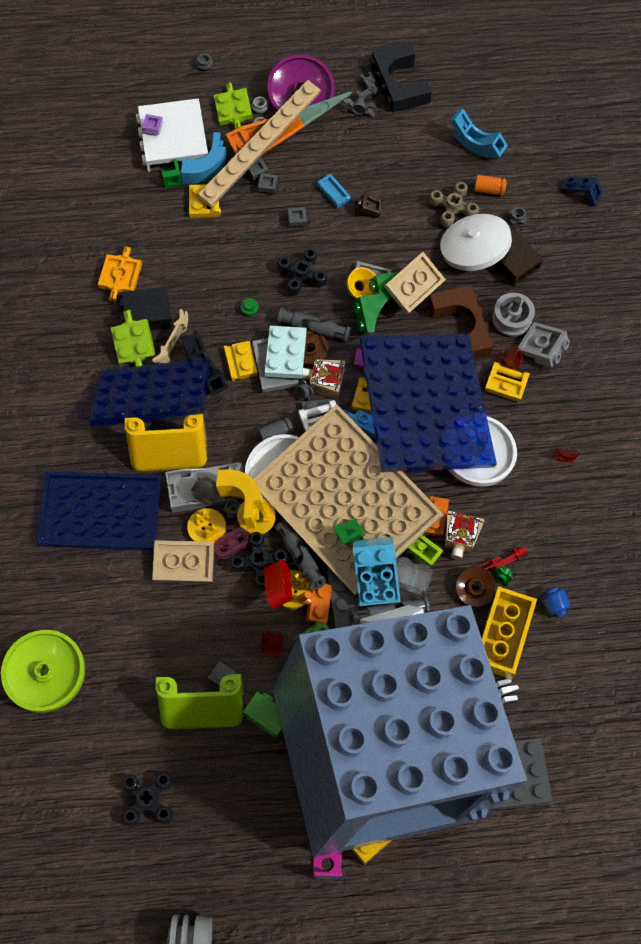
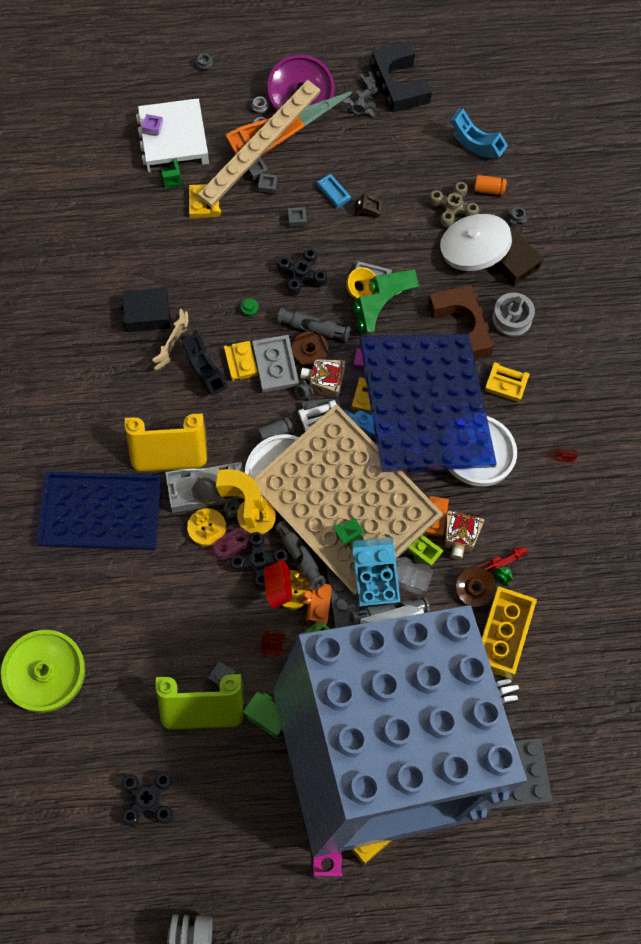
clear blue plate [89,358,210,426] -> none
light orange plate [98,246,142,302] -> none
lime plate [111,310,156,373] -> none
tan plate [152,540,215,582] -> none
dark azure arch [181,132,227,184] -> none
lime plate [214,82,253,129] -> none
light aqua plate [265,326,307,379] -> none
tan plate [384,252,446,314] -> none
clear red tile [500,346,524,371] -> none
light grey plate [517,322,570,368] -> none
blue head [541,587,571,618] -> none
dark blue bracket [560,176,603,206] -> none

